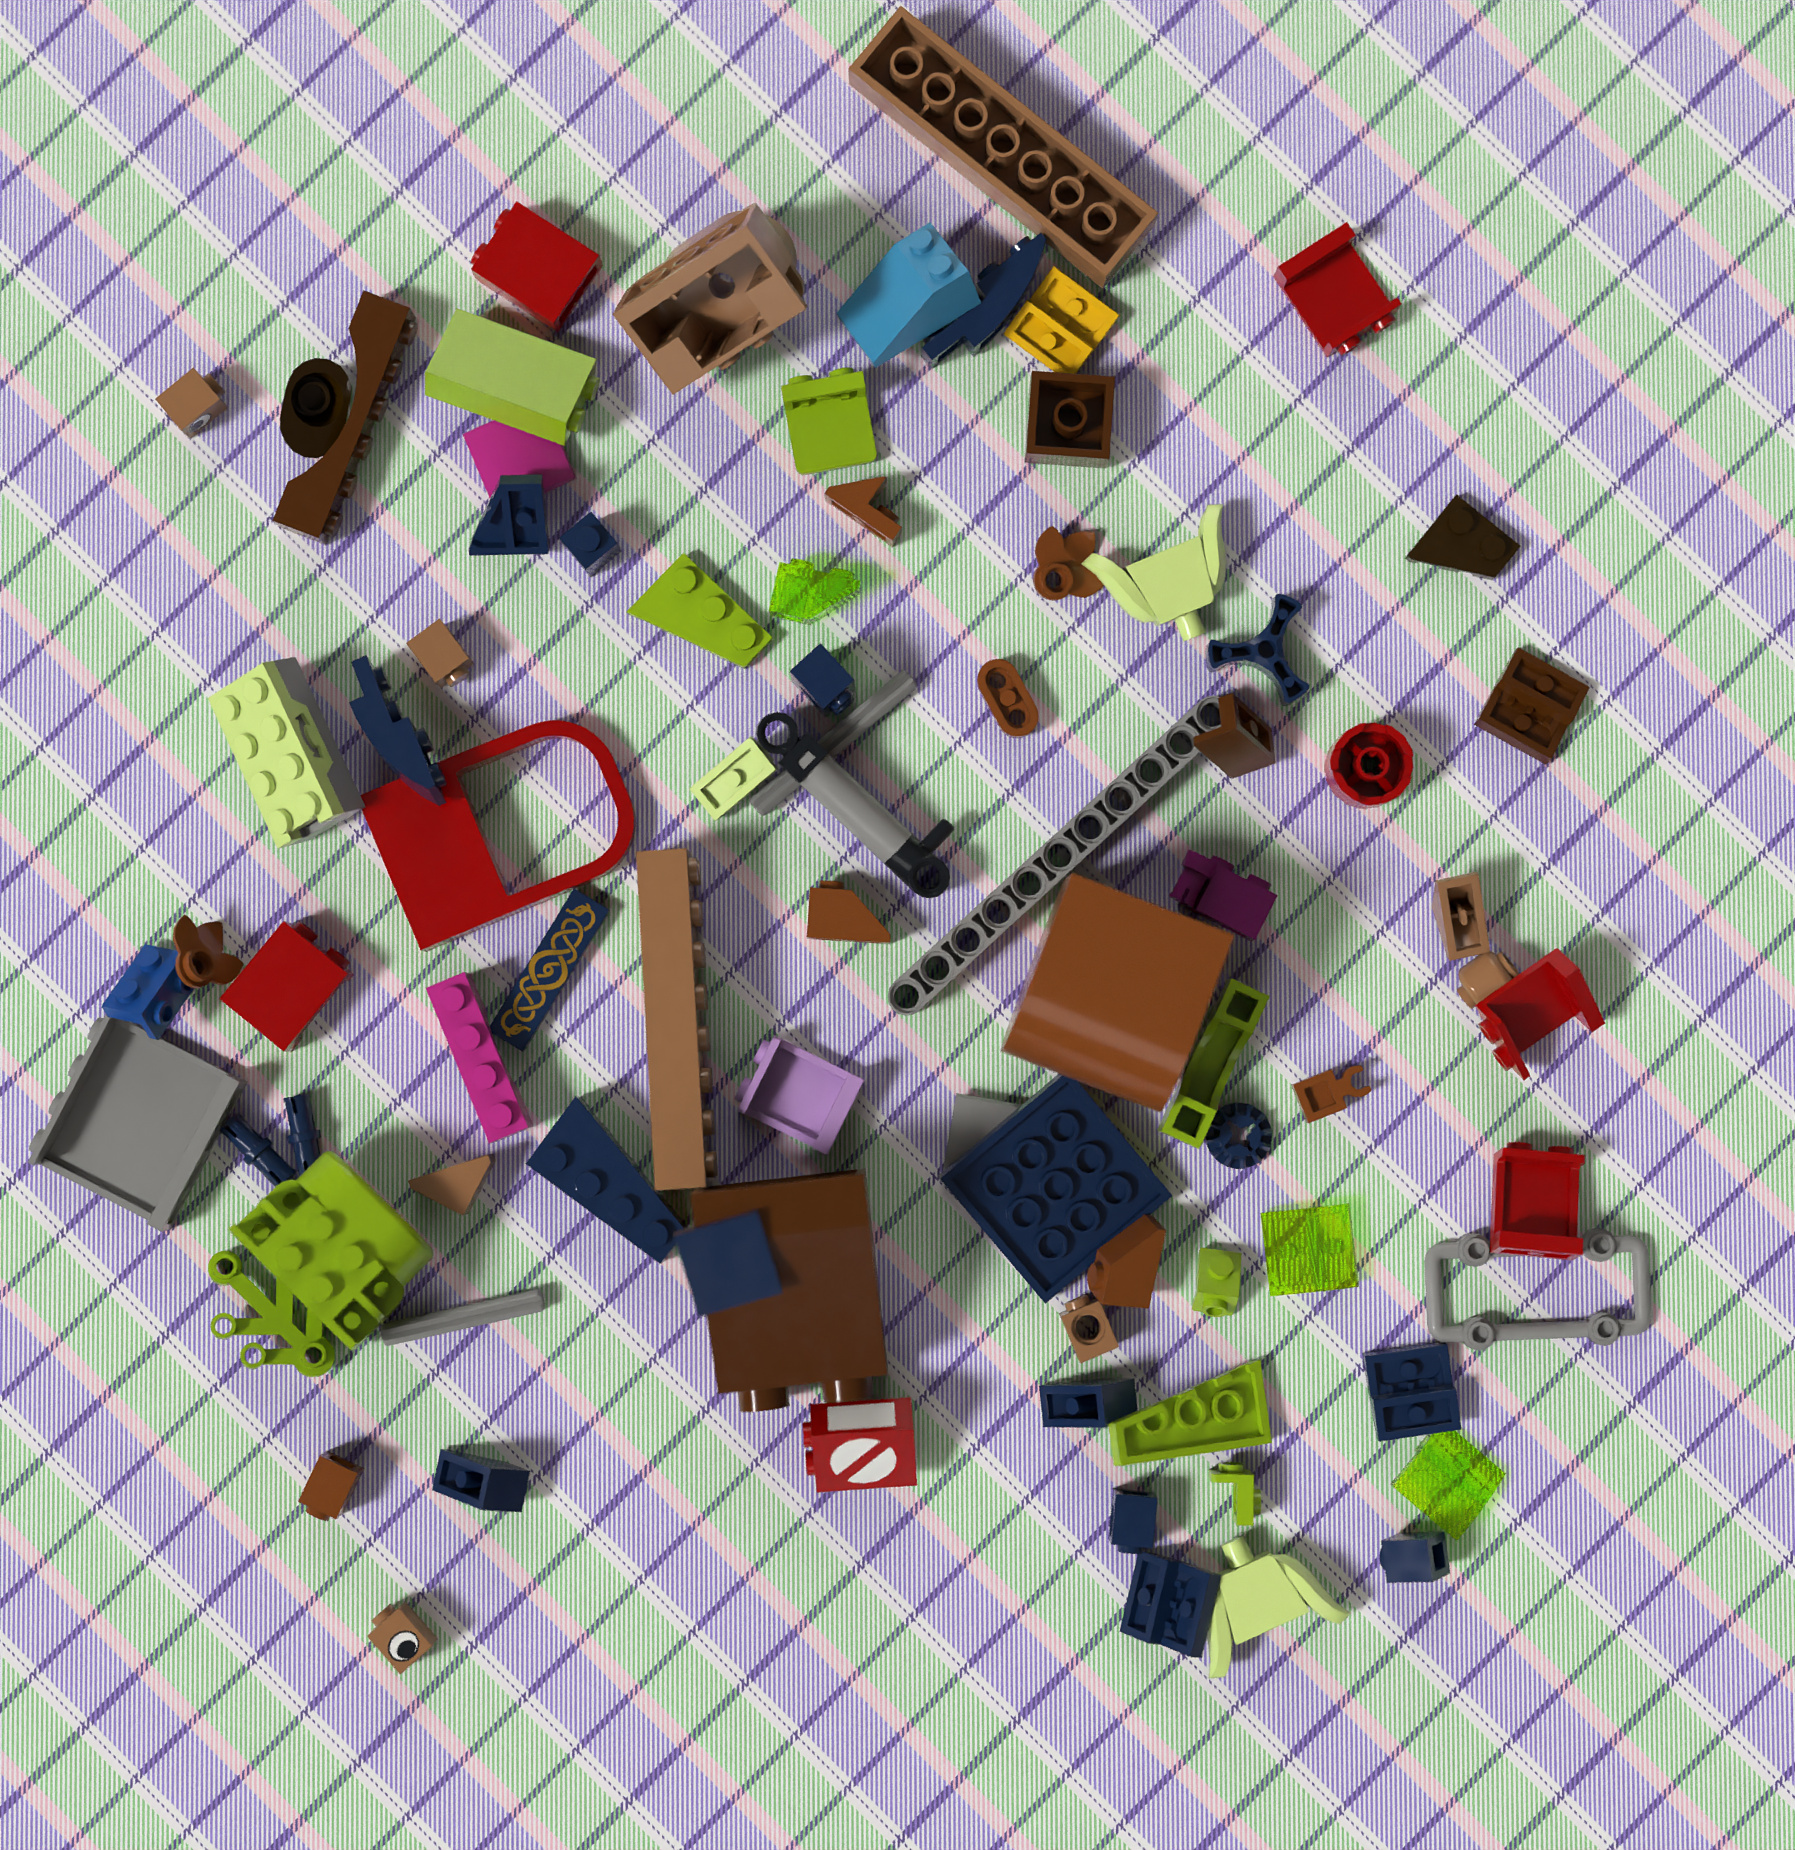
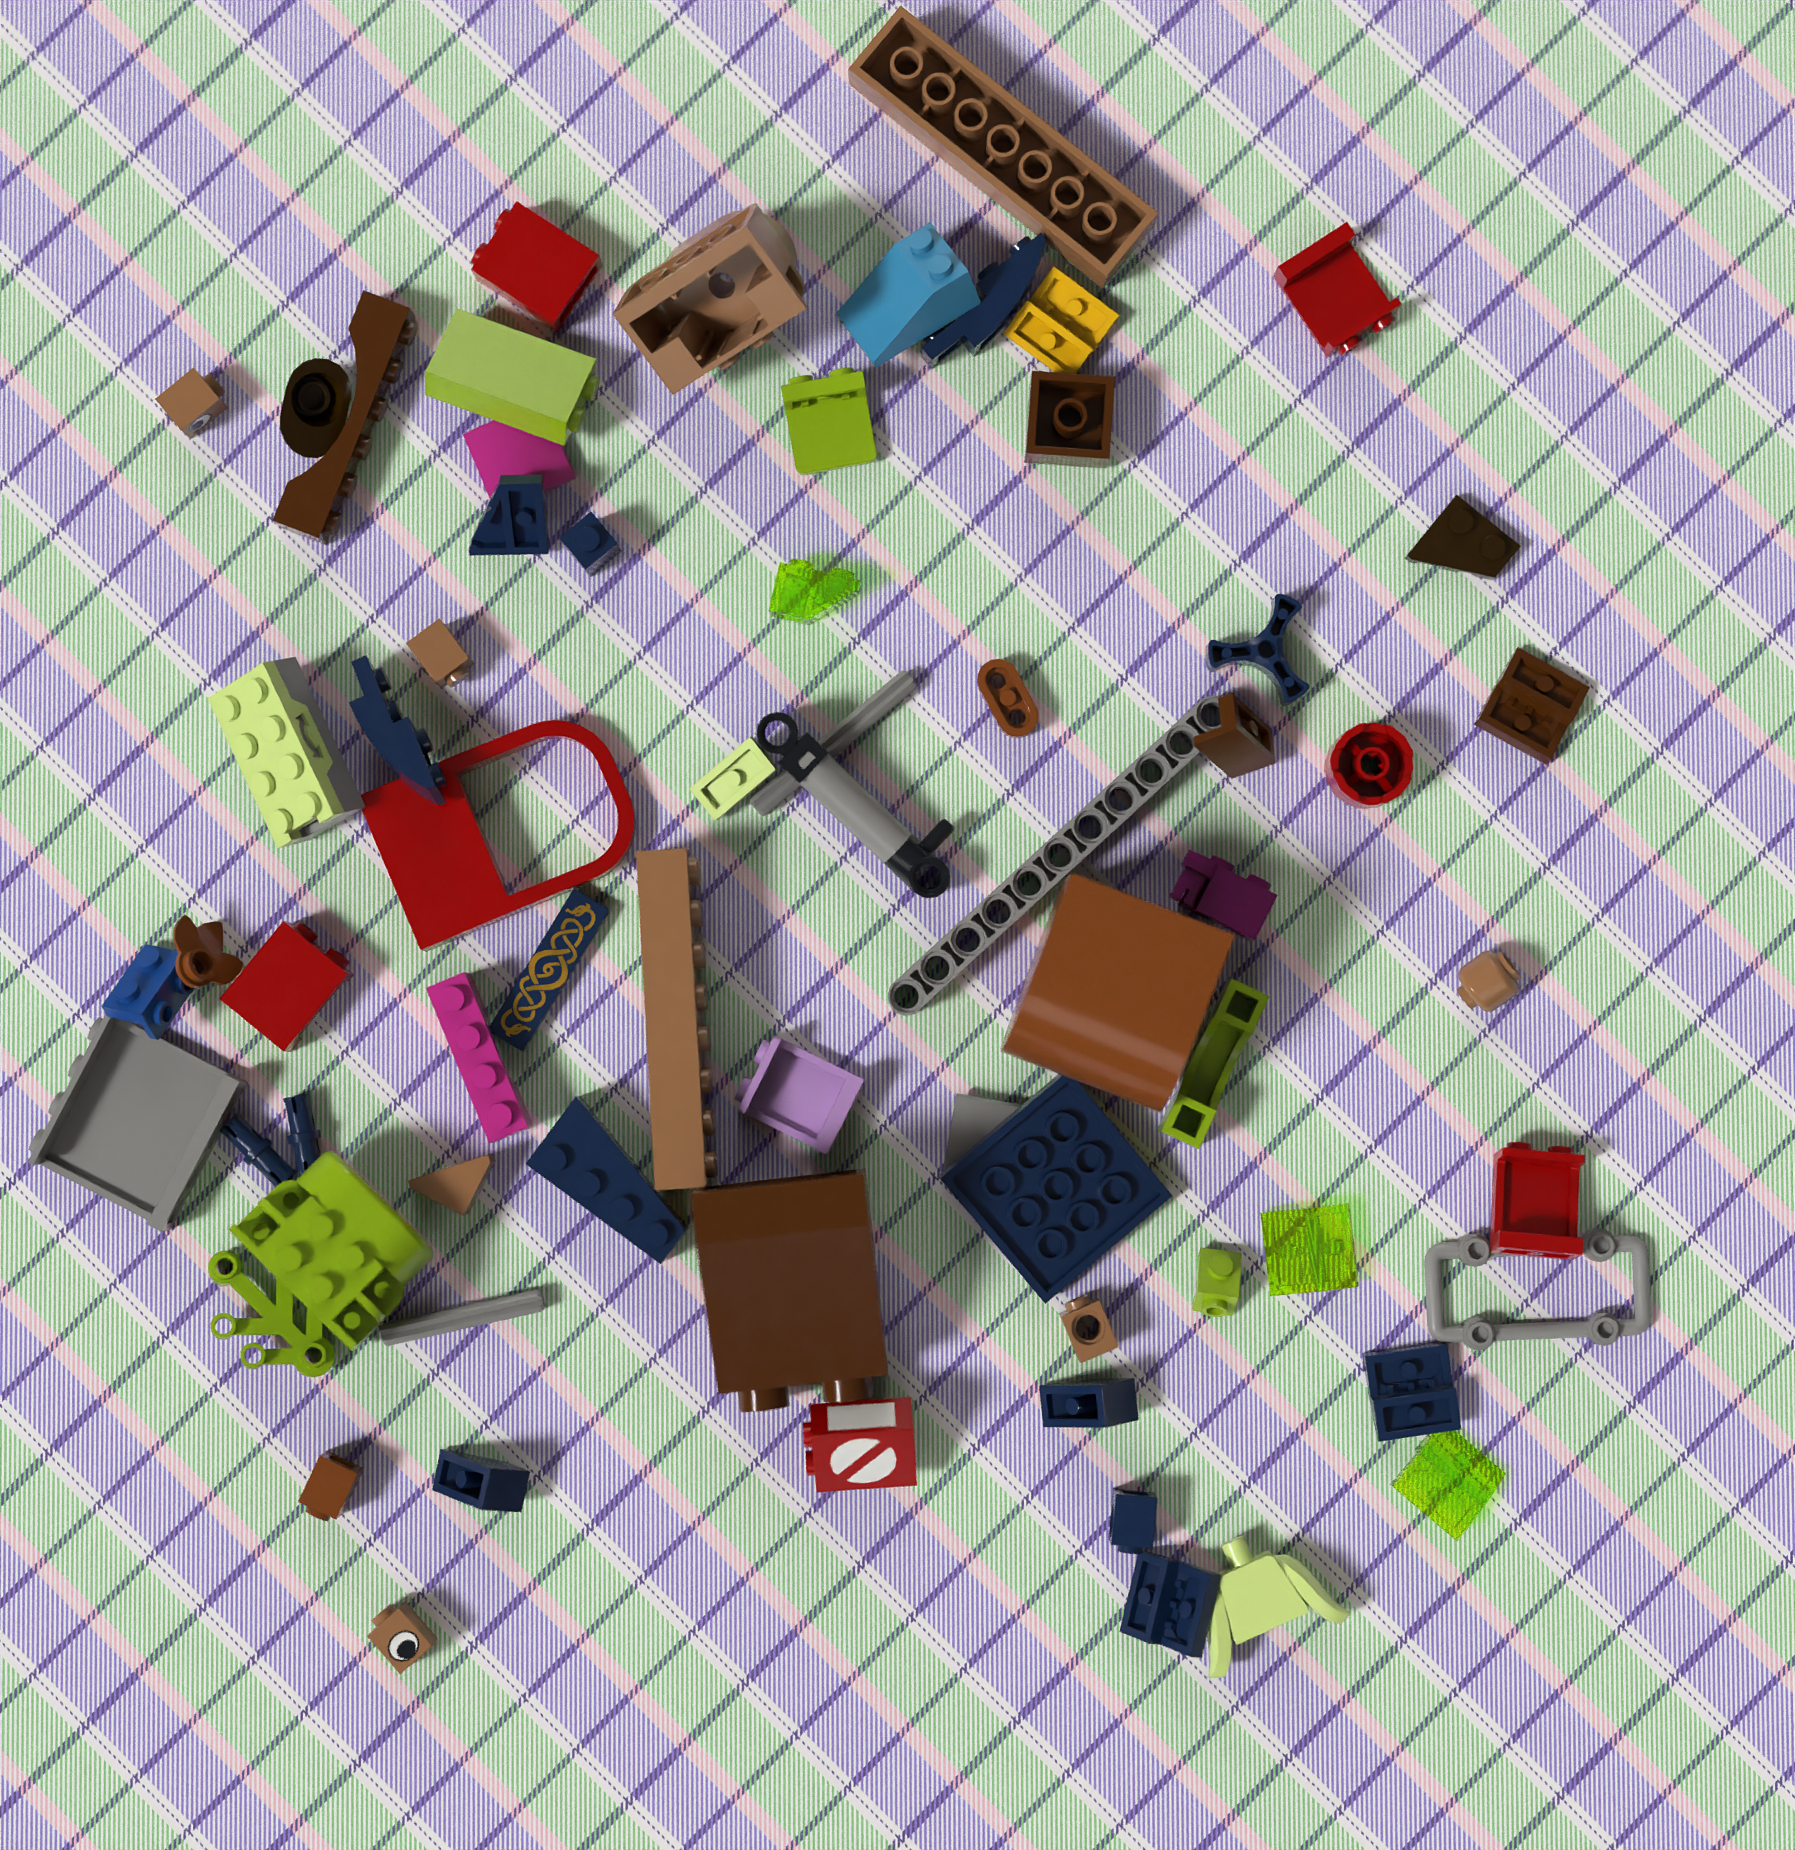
lime wing [626,552,773,669] -> none
dark blue tile [674,1209,783,1317] -> none
dark blue brick [789,643,855,718] -> none
dark orange slope [807,880,891,944] -> none
dark orange slope [824,476,902,547] -> none
dark orange plate [1033,526,1104,600] -> none
yellowish green torso [1081,504,1226,642] -> none
dark orange slope [1087,1214,1167,1309] -> none
lime wing [1108,1359,1272,1466] -> none
dark blue gear [1206,1102,1273,1169] -> none
lime bracket [1208,1462,1261,1526] -> none
dark orange plate [1291,1065,1371,1123] -> none
dark blue brick [1380,1531,1450,1583] -> none
medium nougat slope [1432,872,1490,961] -> none
red panel [1475,948,1605,1080] -> none

